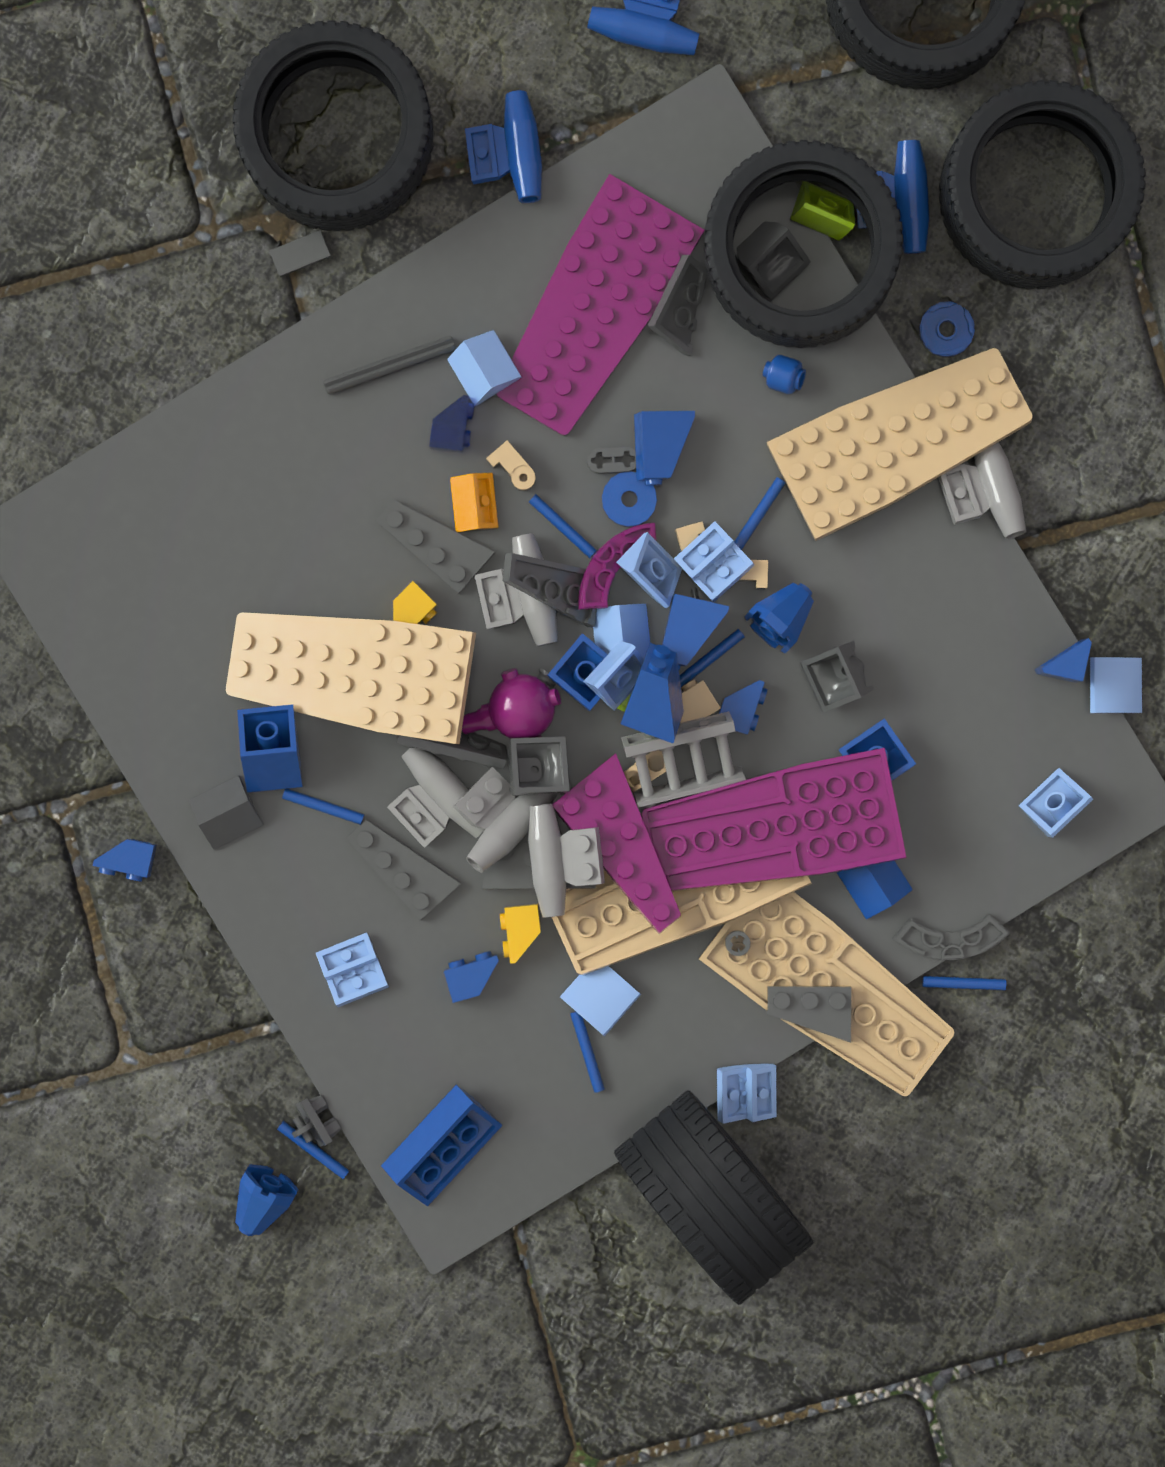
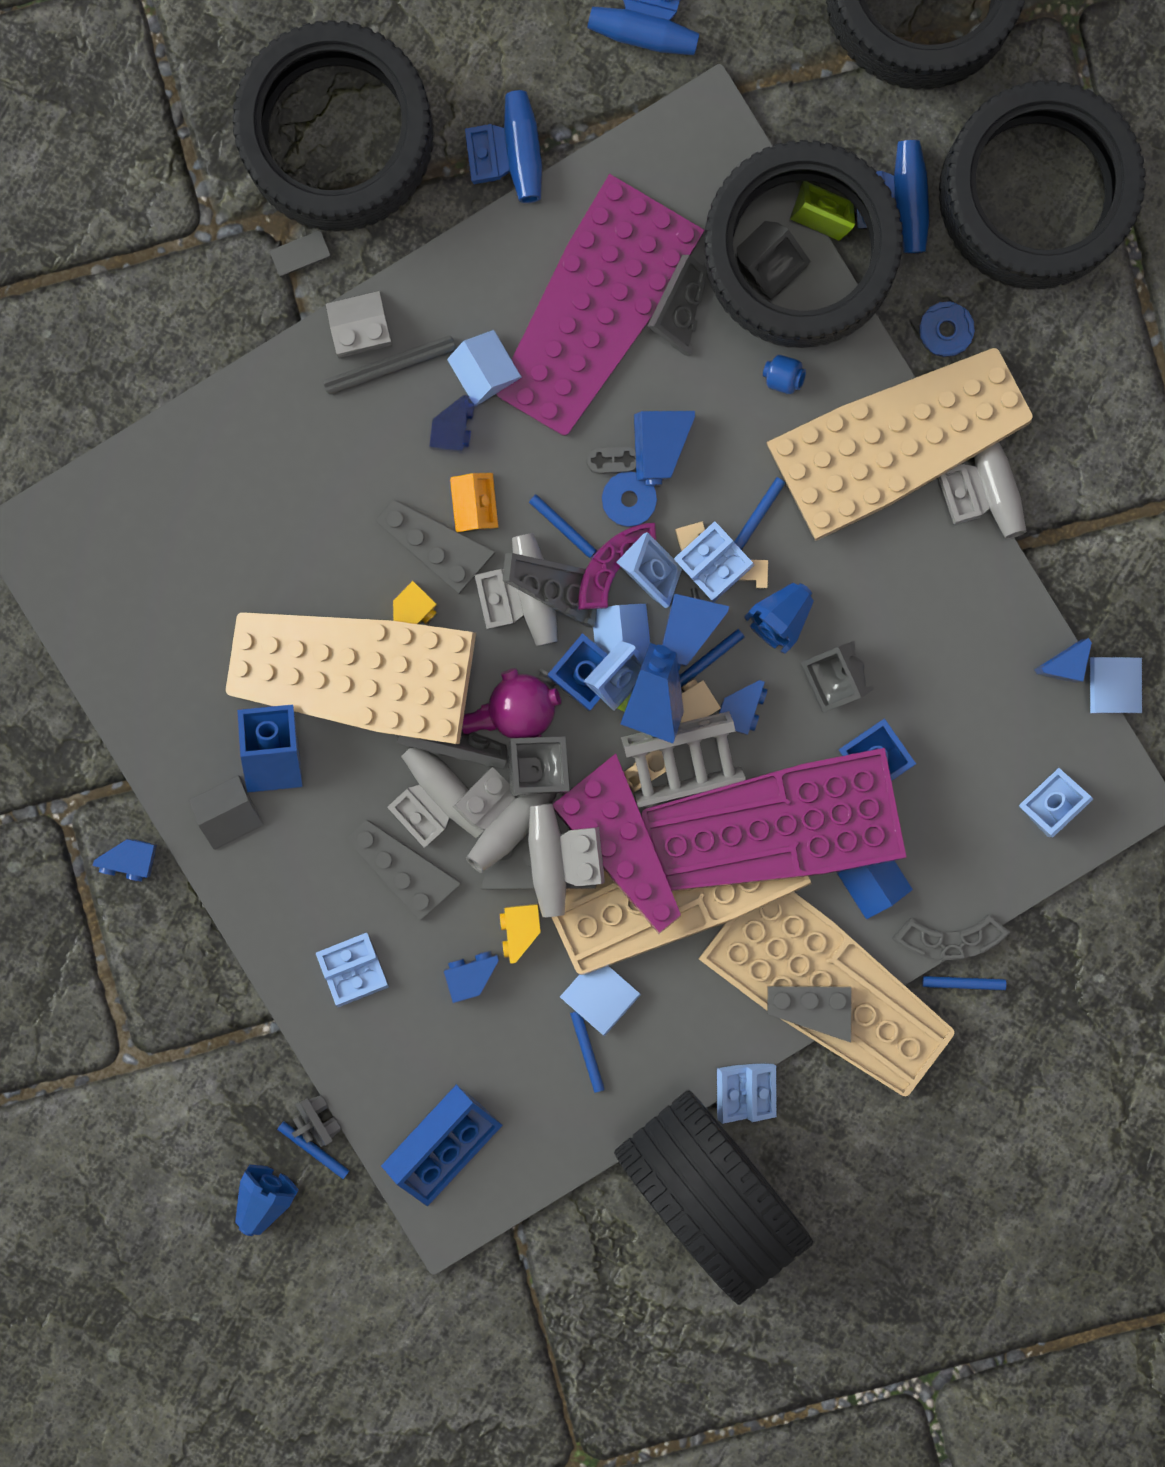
blue bar [282,789,364,825] -> none
tan leg [486,441,536,491] -> none
dark grey bush [725,931,750,956] -> none
none -> light grey slope [326,291,392,358]

